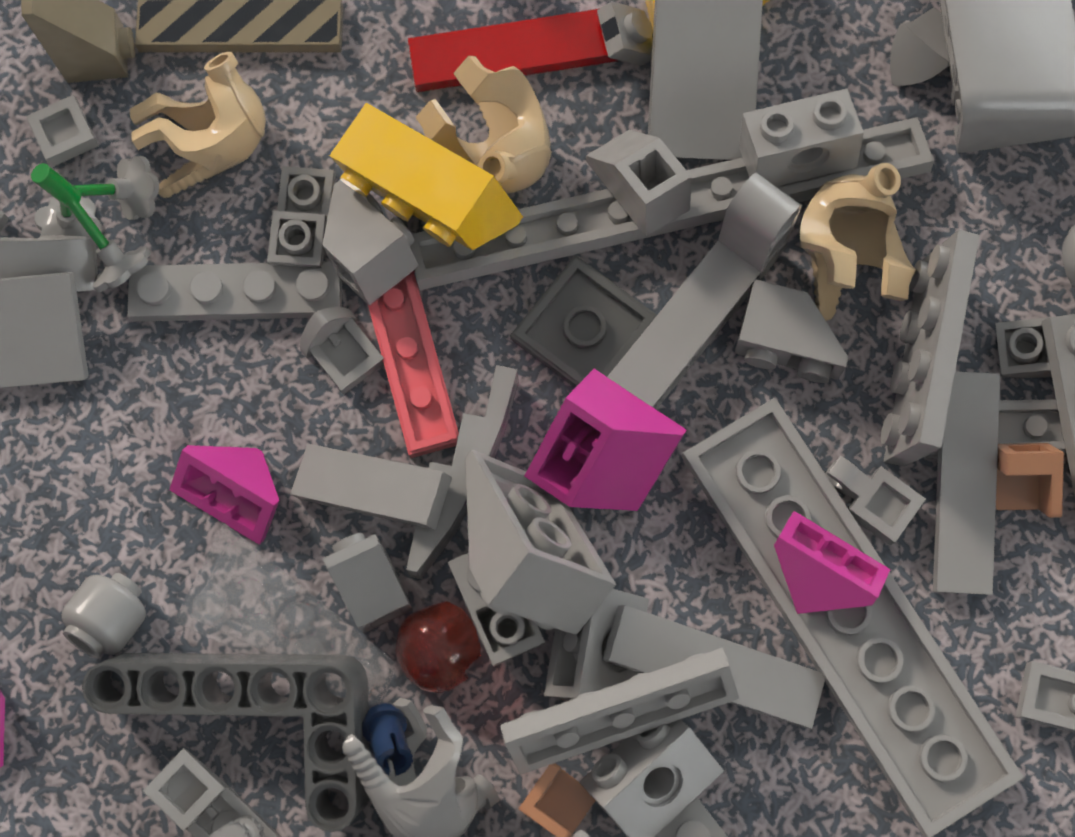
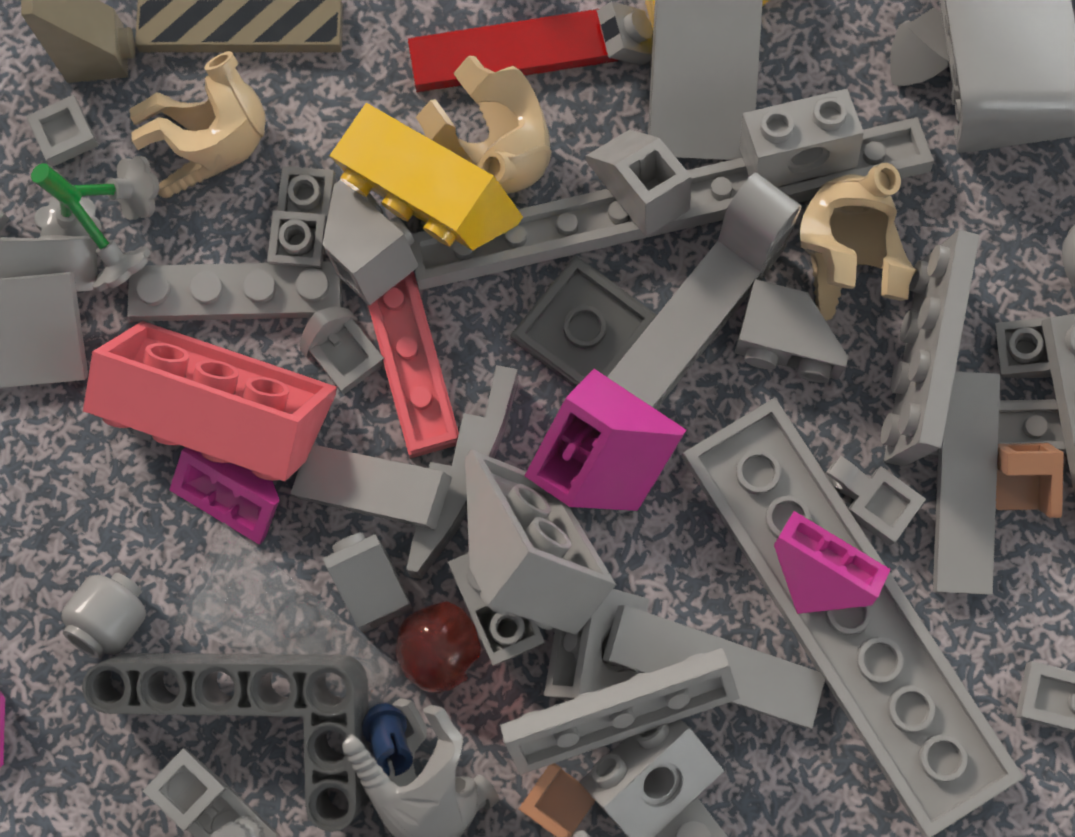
none -> coral slope [83,321,337,482]

